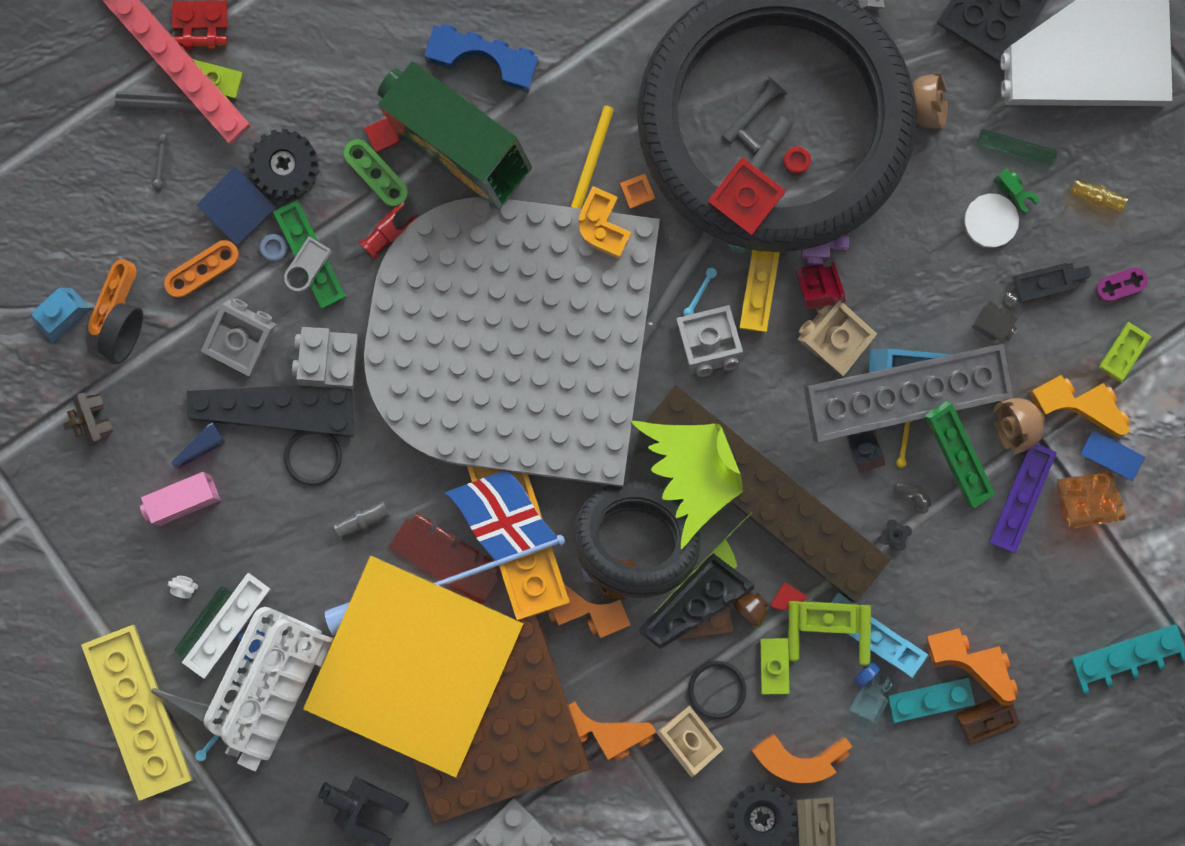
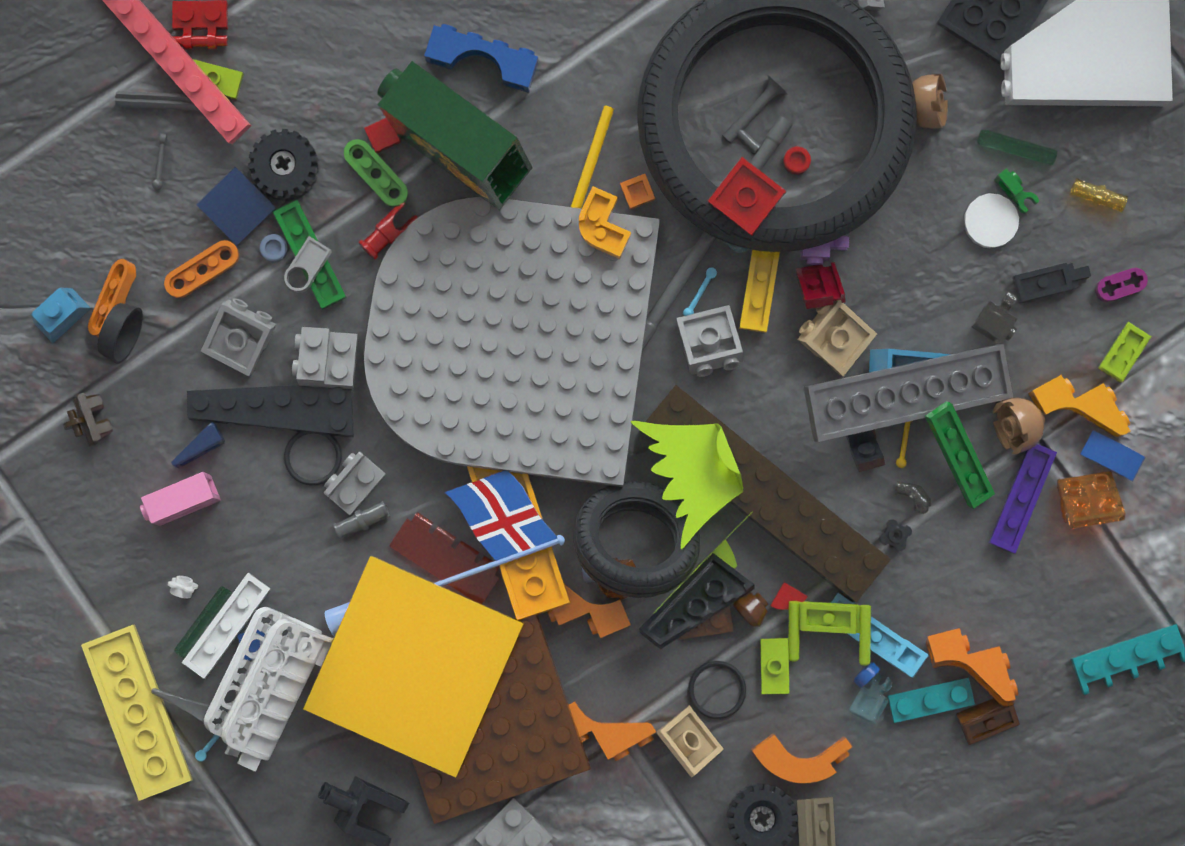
none -> light grey bracket [324,451,386,516]

